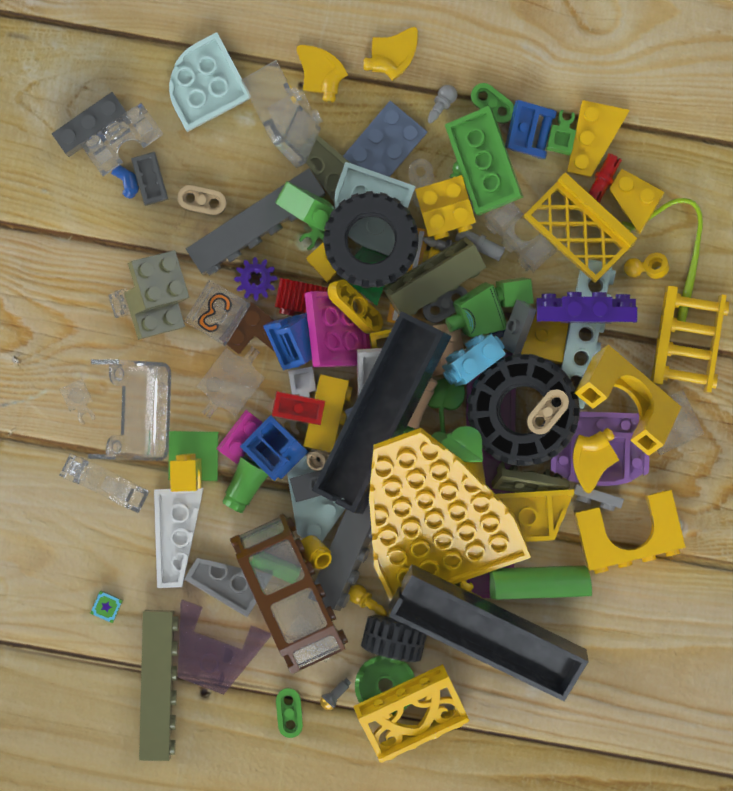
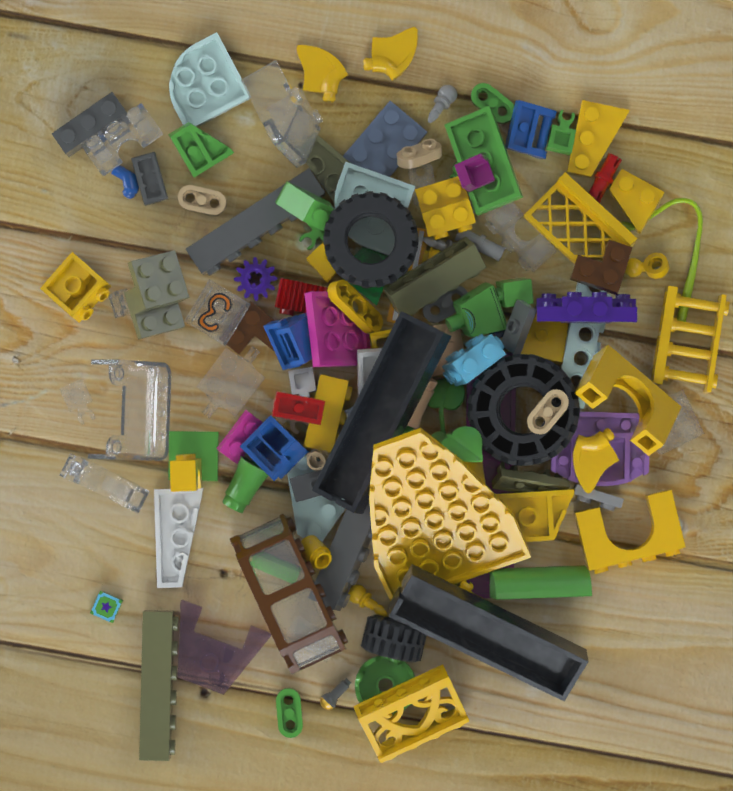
light grey wing [184,558,273,617] -> none
none -> yellow plate [40,252,111,323]
none -> bright green wing [168,122,234,177]
none -> tan plate [397,139,442,169]
none -> magenta panel [454,154,495,192]
none -> reddish brown plate [570,240,633,295]

